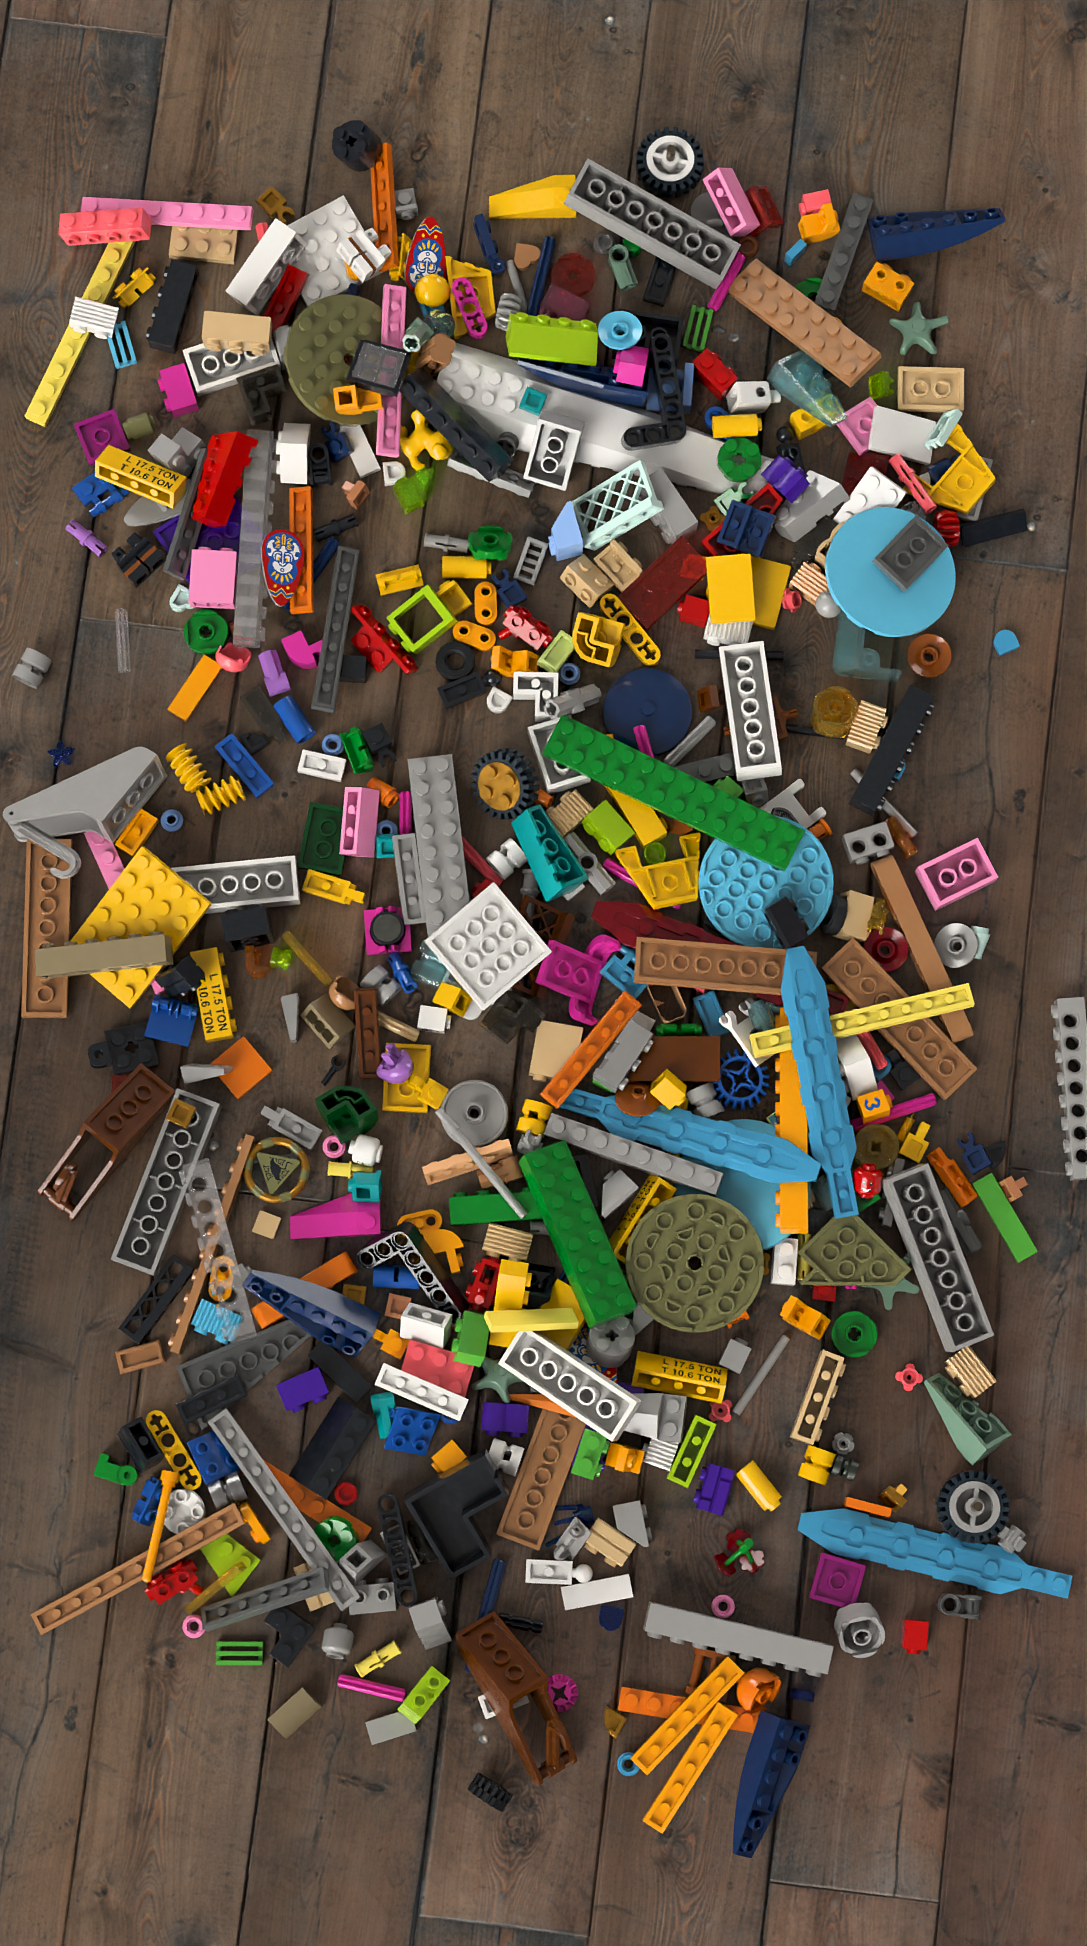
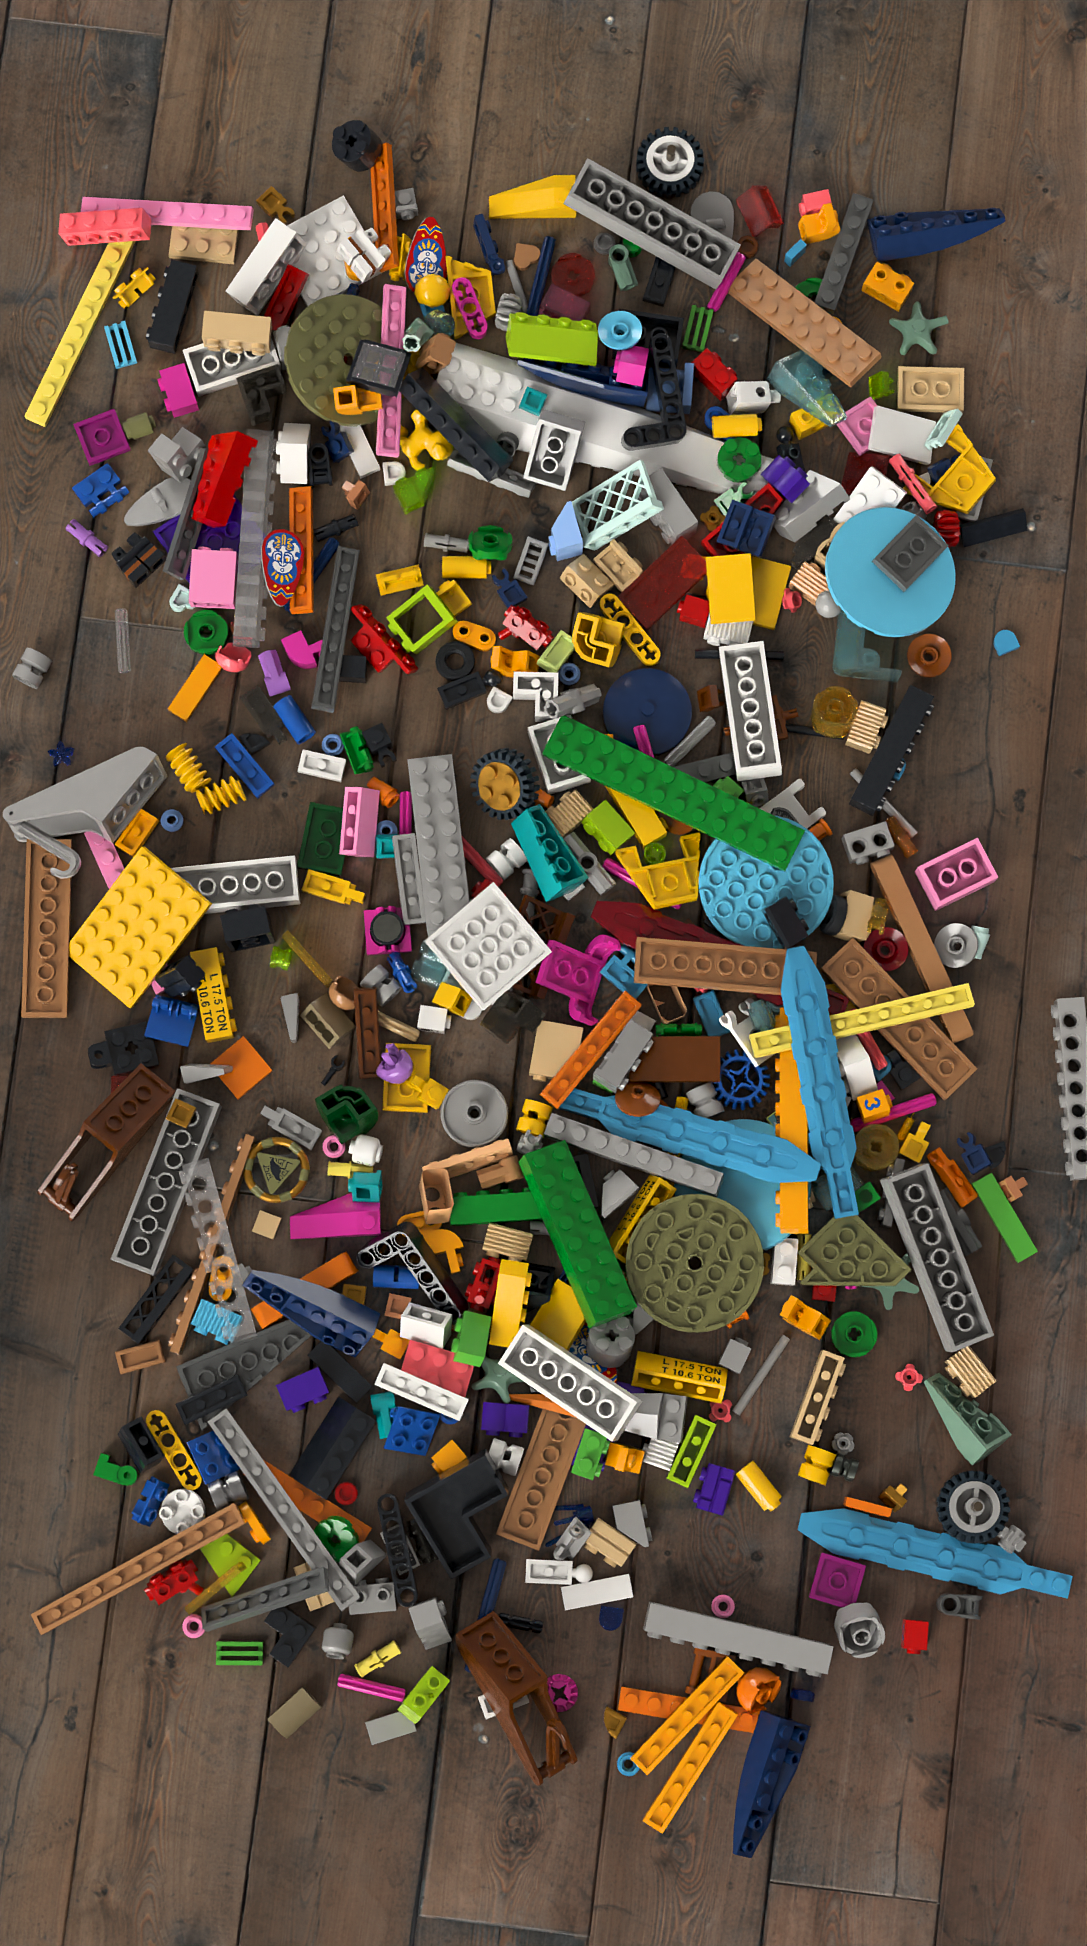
dark tan brick [35,931,173,979] -> none
white brick [69,297,119,339] -> none
yellow brick [95,445,187,509] -> none
light orange piece [142,1470,180,1583] -> none
clear orange bracket [244,945,270,979] -> none
light grey bar [435,1107,528,1219] -> none
black tyre [468,1773,513,1812] -> none
light orange plate [474,582,497,627] -> none
light yellow tile [484,1308,579,1332] -> none
yellow brick [650,1069,687,1110] -> none
bright pink brick [702,168,760,237] -> none
dark red plant [714,1528,765,1577] -> none
red head [852,1163,883,1198] -> none
none -> light nougat piece [419,1168,454,1225]

